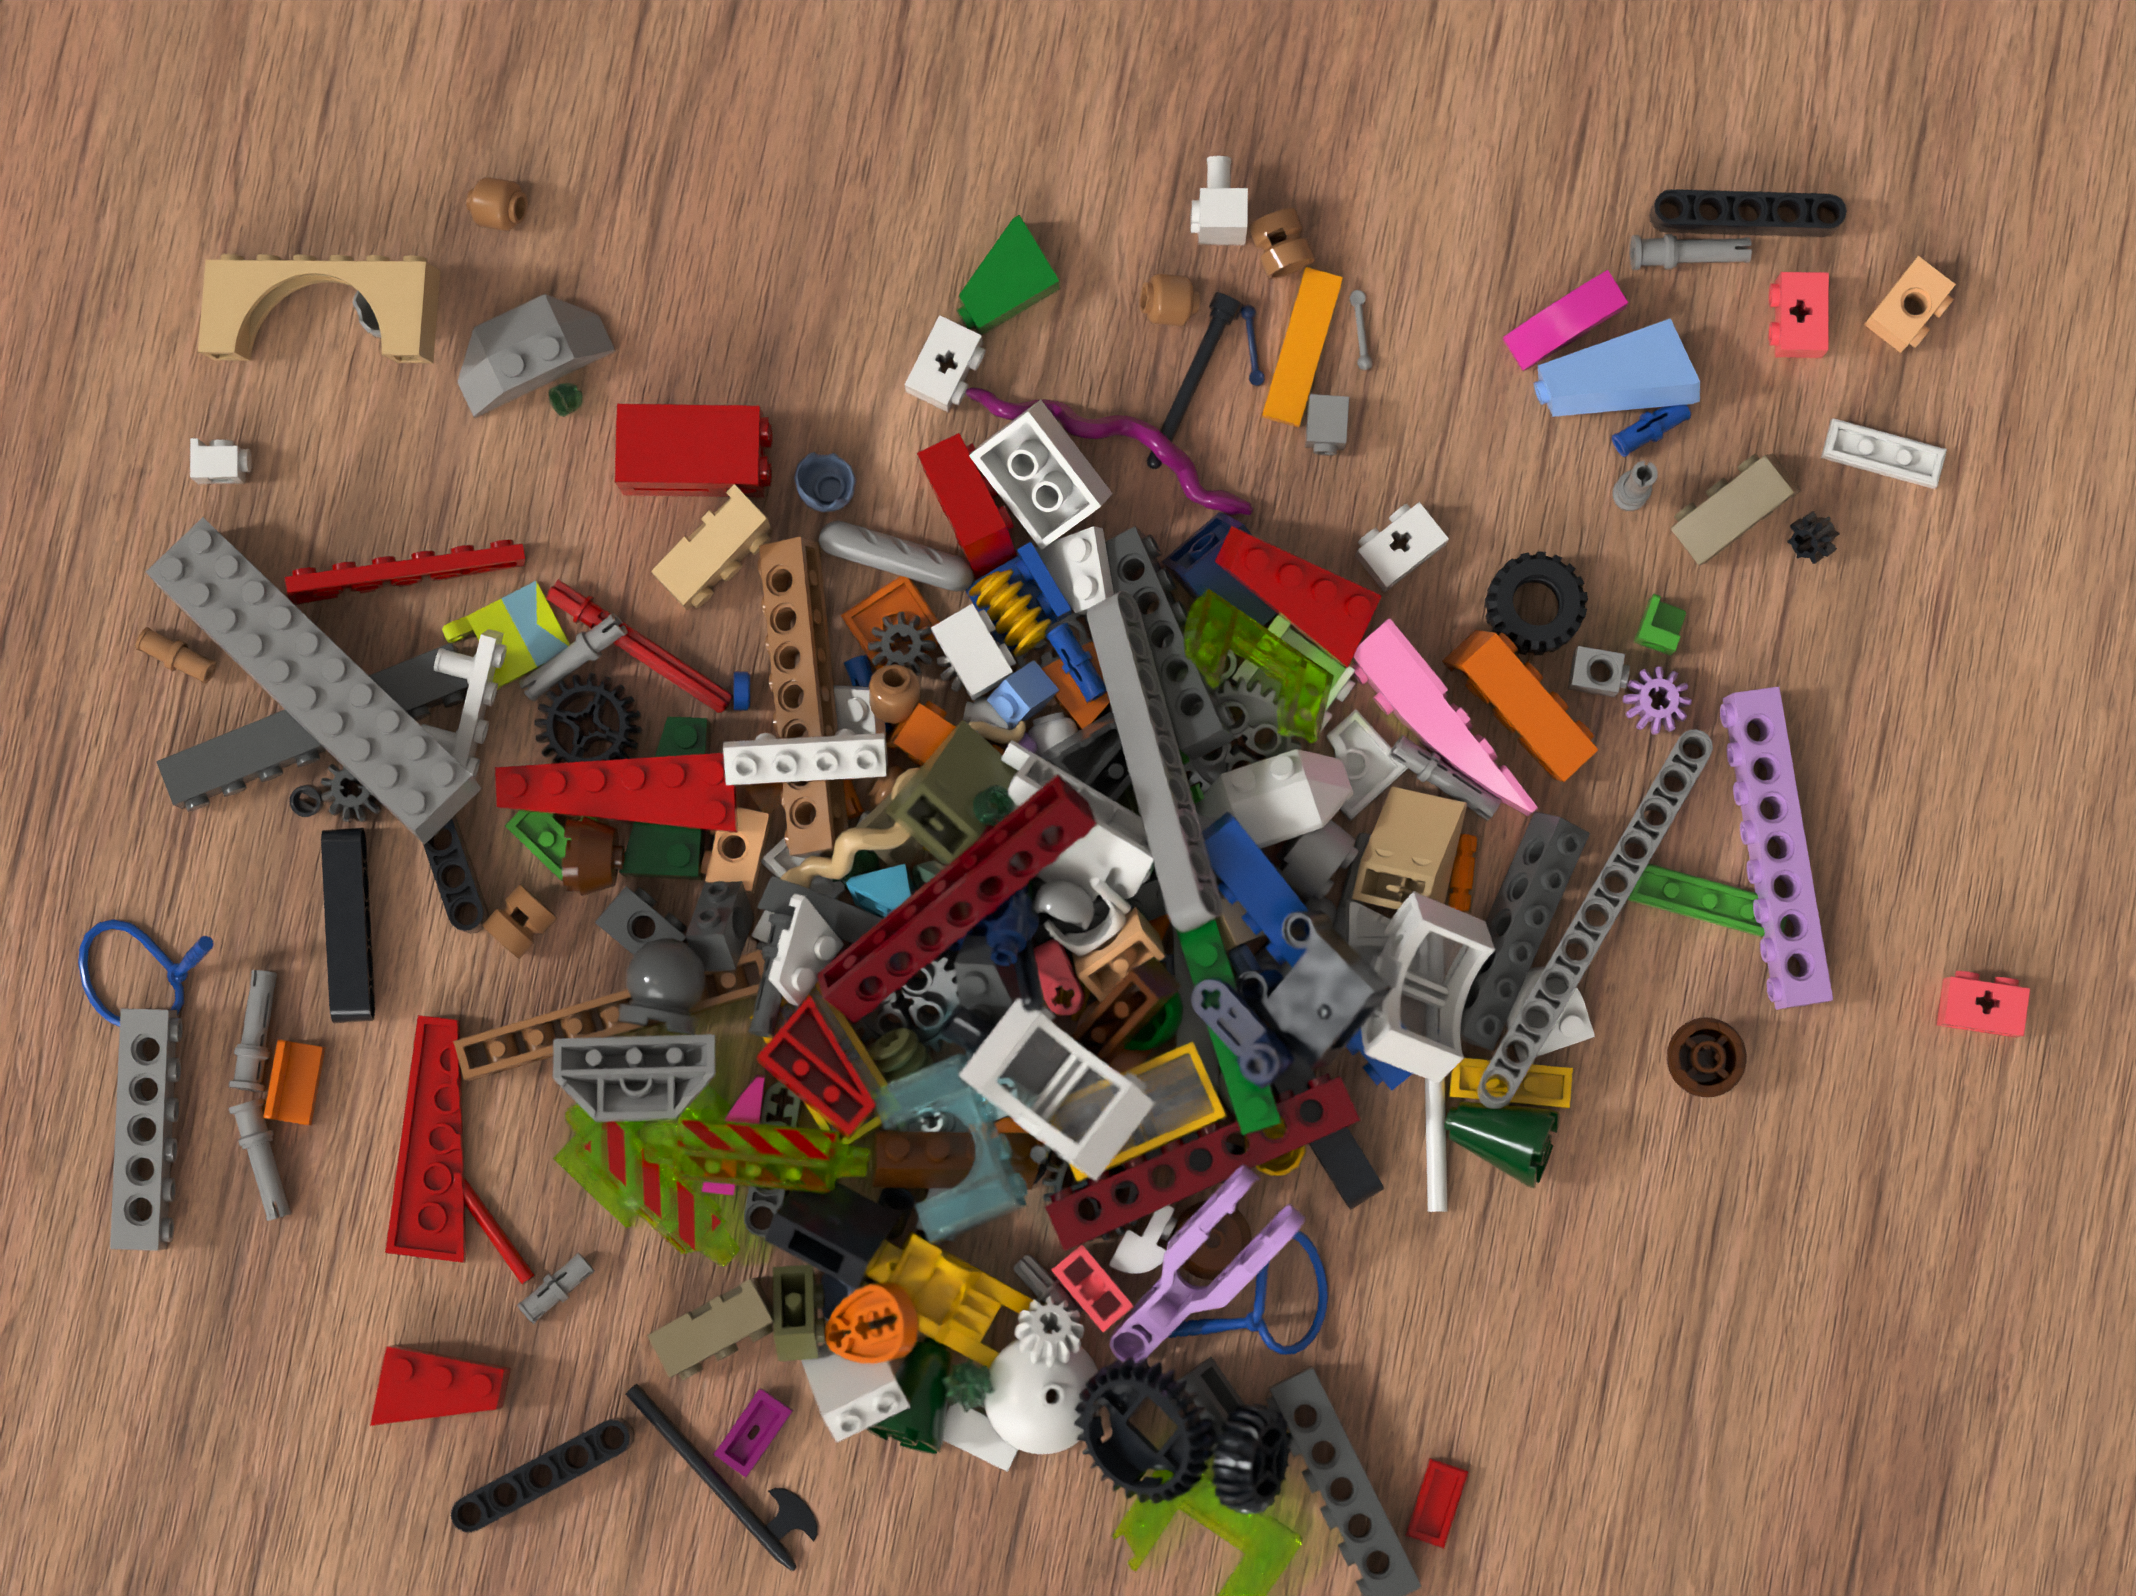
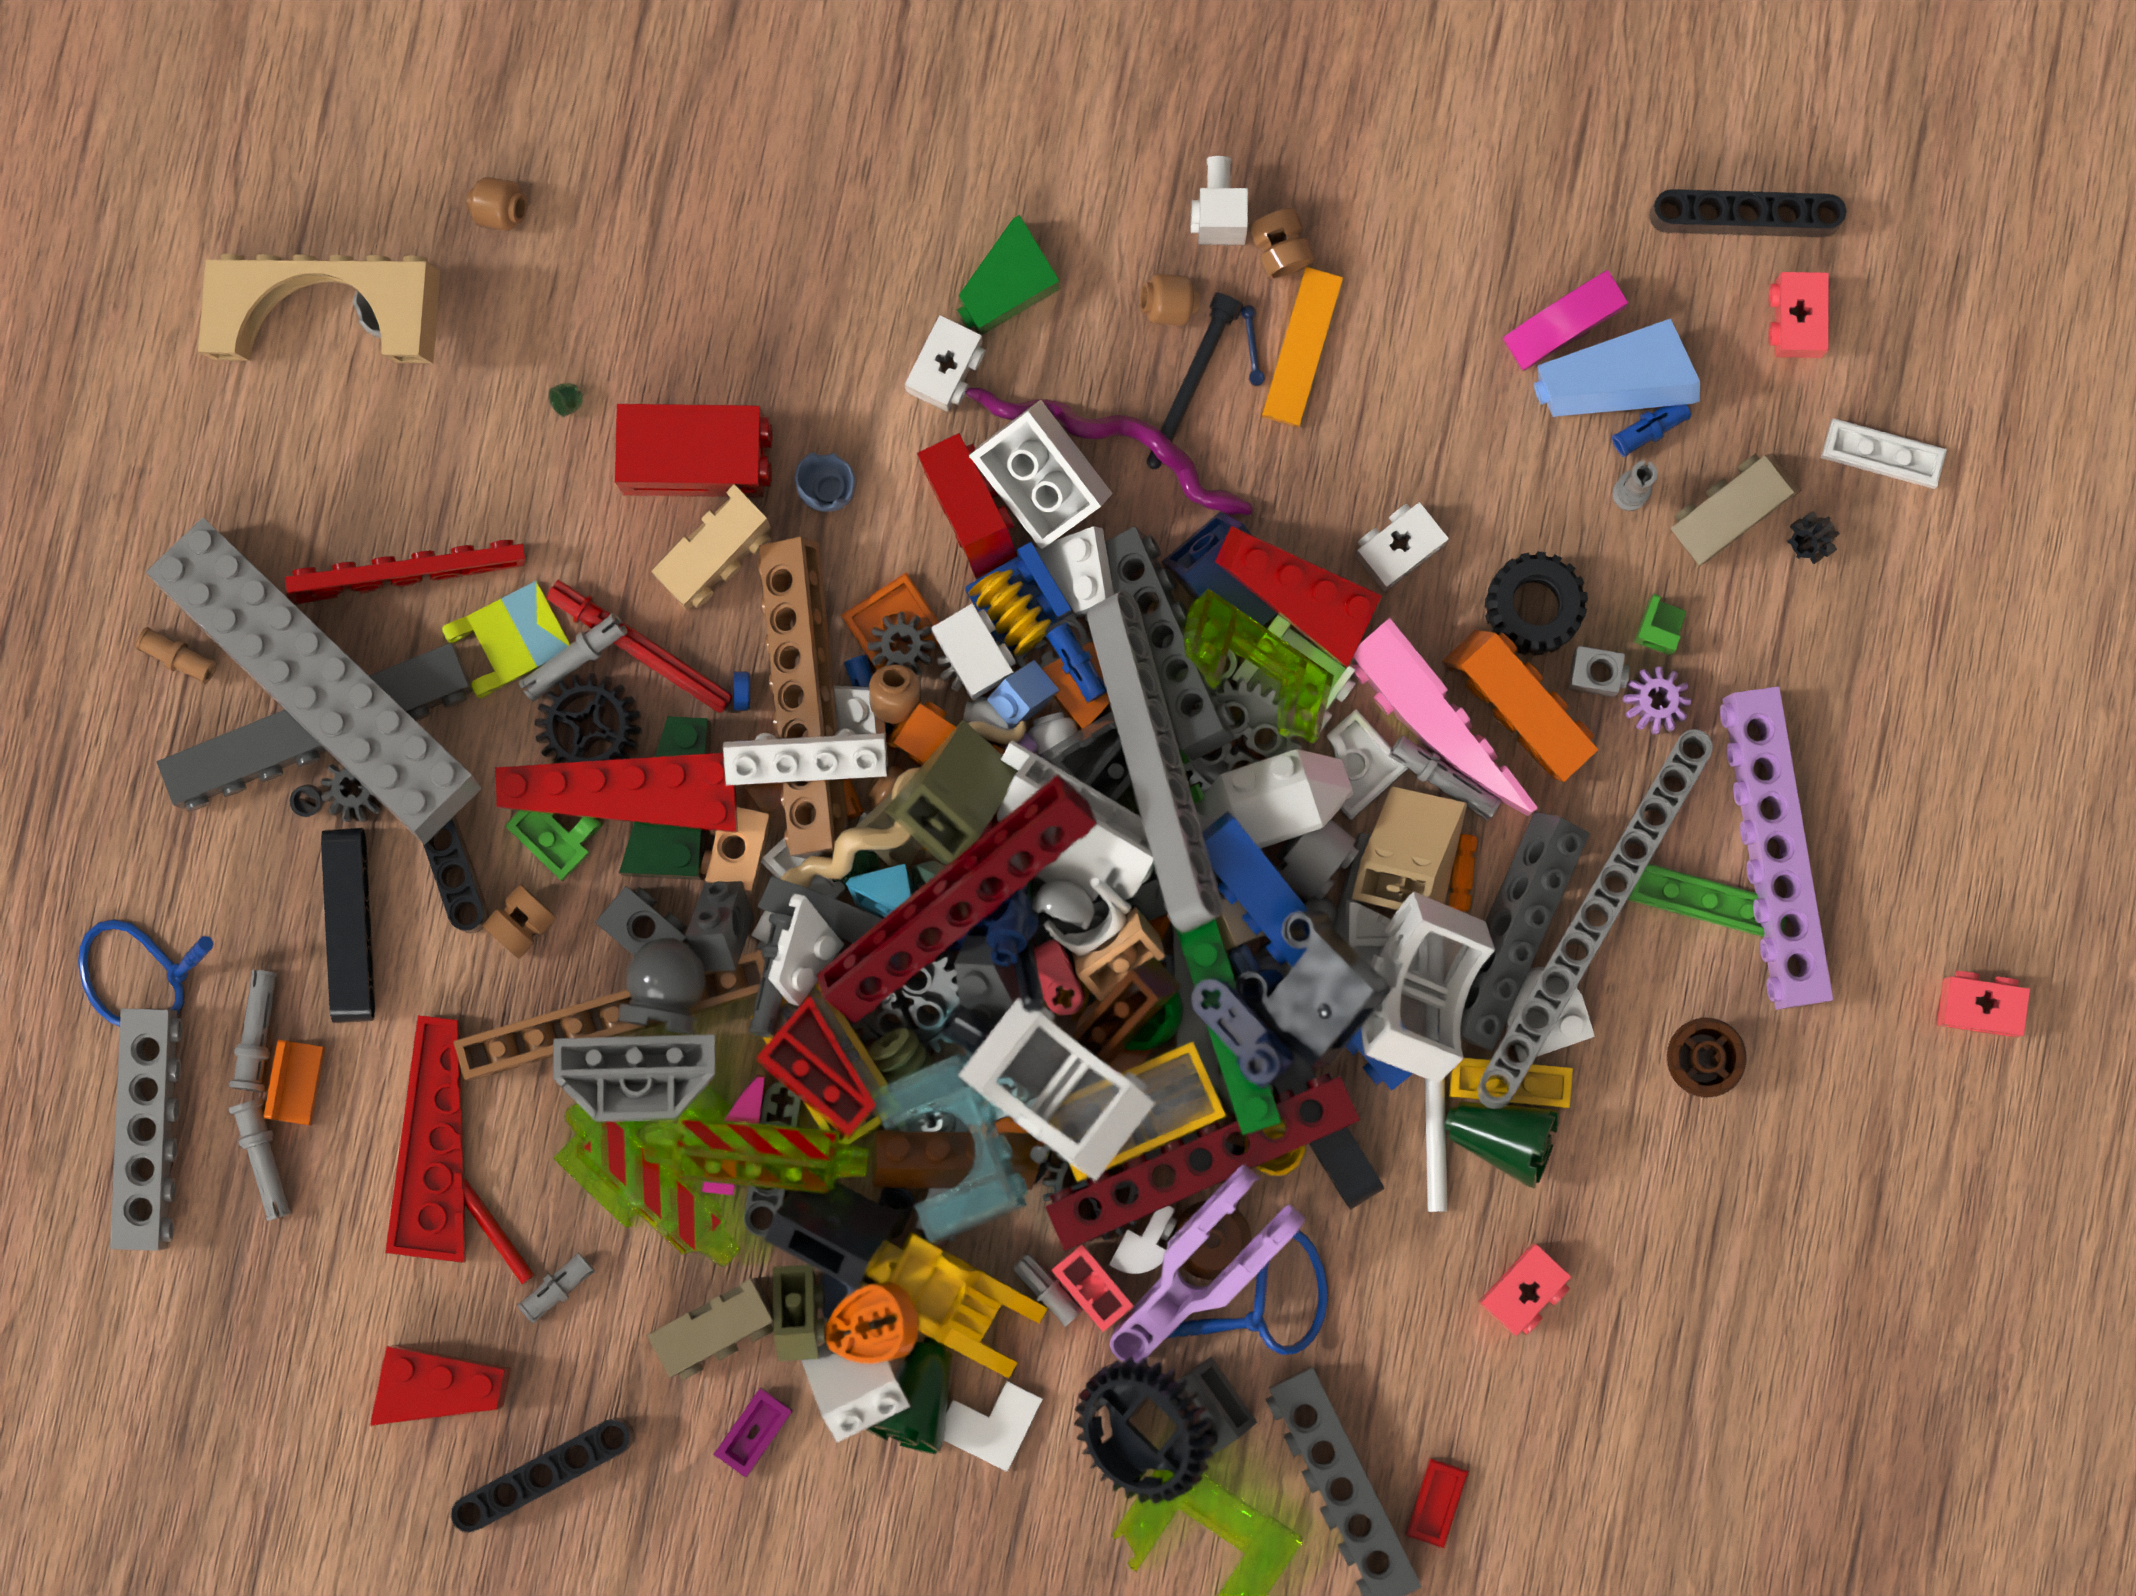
white brick [190,439,252,484] -> none
white plate [421,629,507,779] -> none
light grey wedge [457,294,616,418] -> none
reddish brown cone [562,816,625,896] -> none
black piece [625,1383,818,1571] -> none
light grey piece [819,521,974,591] -> none
clear green gear [942,1359,994,1413] -> none
clear green bush [973,785,1014,826] -> none
white dish [984,1333,1100,1454] -> none
white gear [1015,1296,1084,1368] -> none
black gear [1211,1403,1291,1515] -> none
light grey brick [1305,394,1349,455] -> none
light grey hinge [1350,290,1373,370] -> none
light grey pin [1630,234,1752,270] -> none
light nougat brick [1864,256,1956,353] -> none
none -> coral brick [1478,1243,1571,1336]

